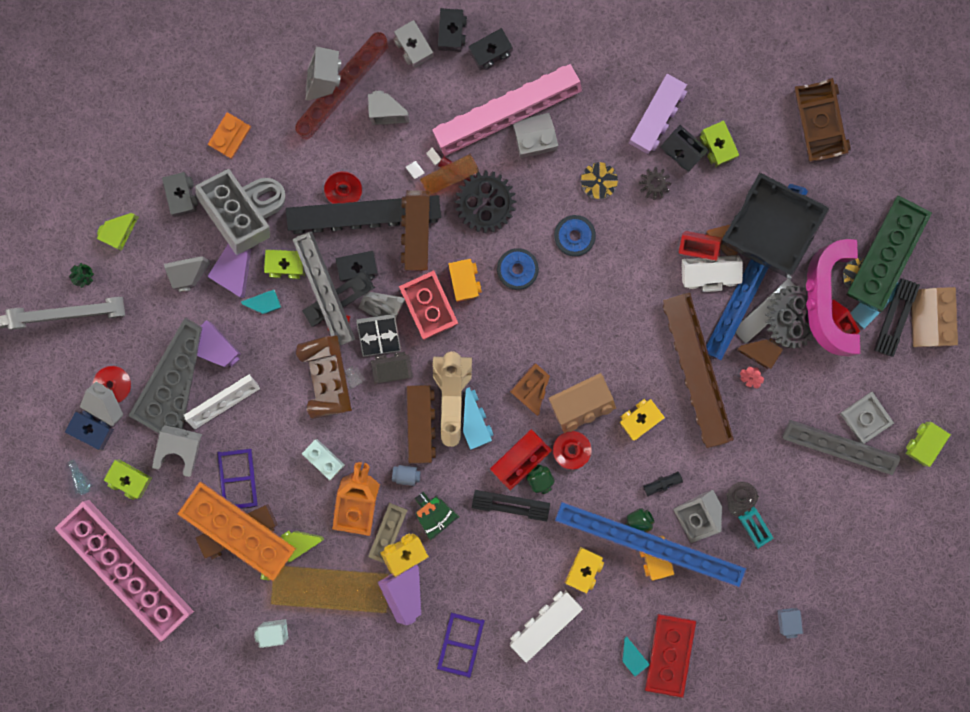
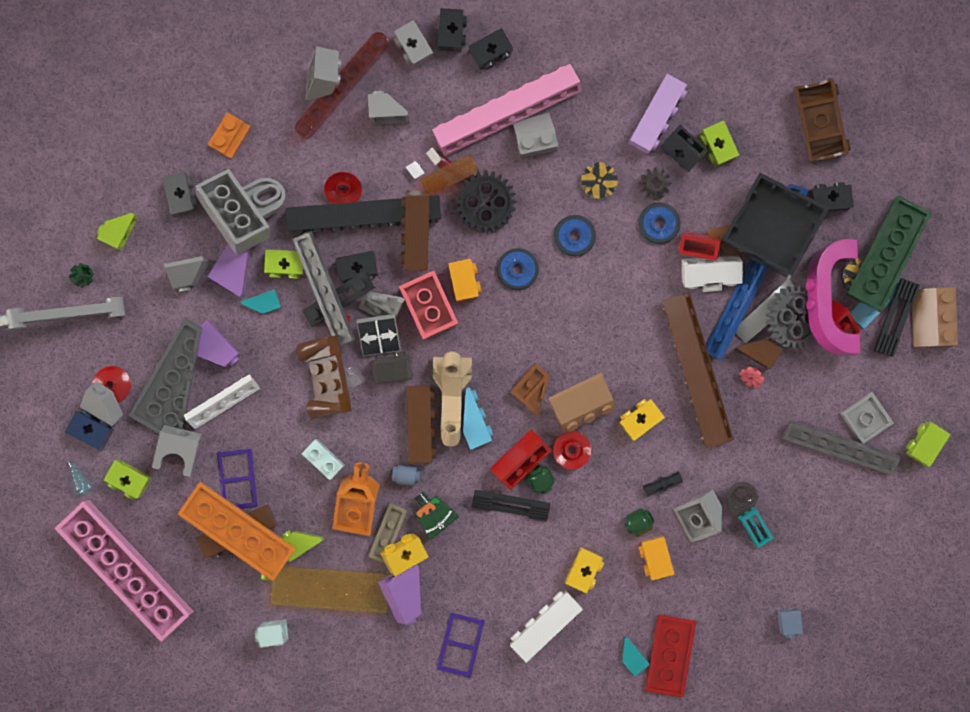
blue plate [555,502,746,587] -> none
none -> wheel [639,202,680,244]
none -> black brick [809,182,854,212]

